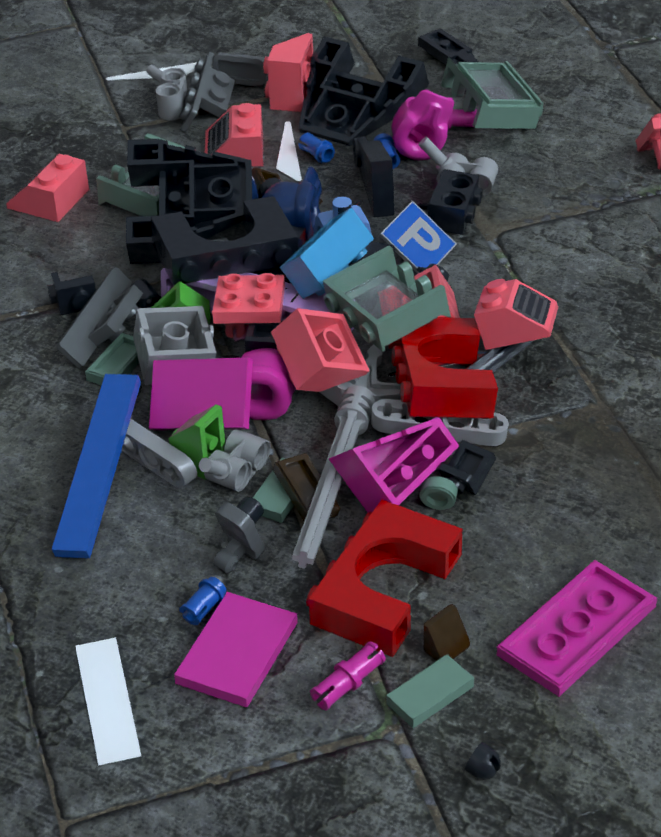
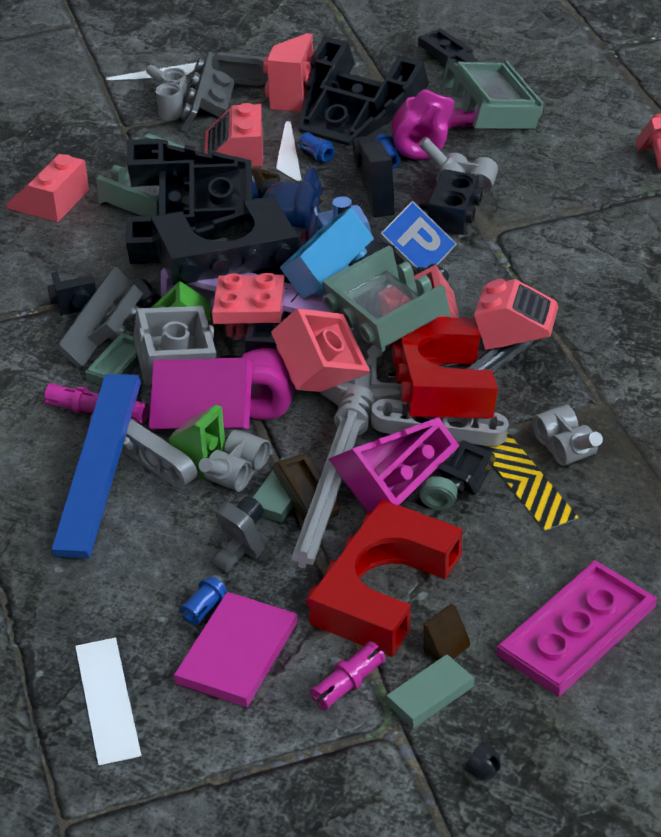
none -> dark pink pin [44,383,149,425]
none -> sticker [476,432,579,530]
none -> light grey beam [532,404,603,466]

